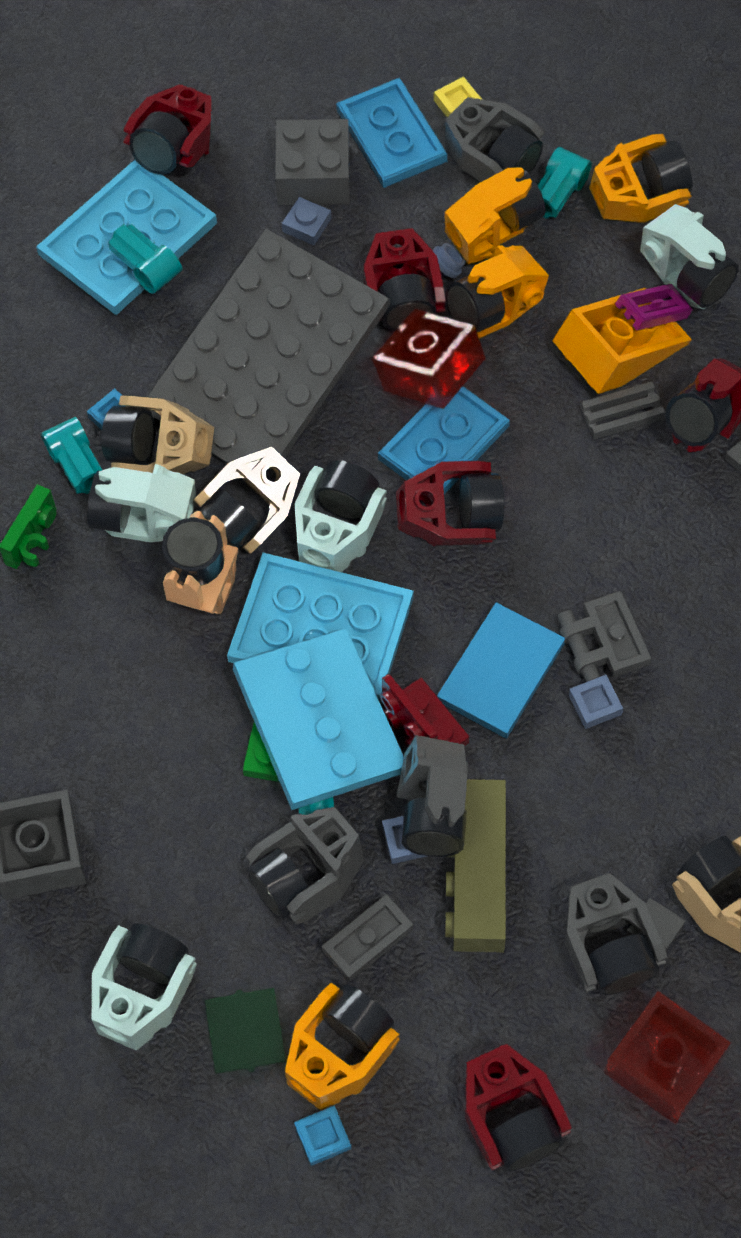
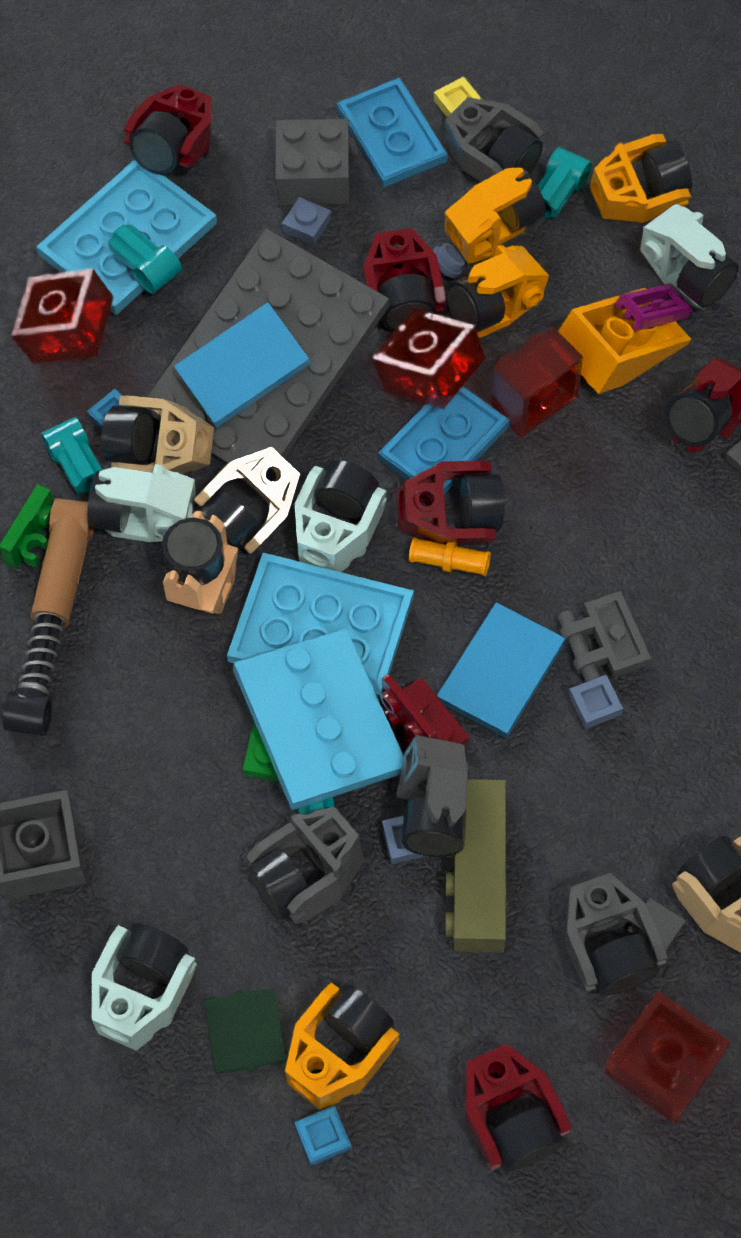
dark grey plate [322,894,414,982] -> none
dark grey tile [580,382,666,440] -> none
none -> piece [2,498,95,736]
none -> clear red brick [11,269,114,363]
none -> dark azure tile [174,302,311,428]
none -> light orange pin [409,537,491,576]
none -> clear red brick [492,326,583,438]

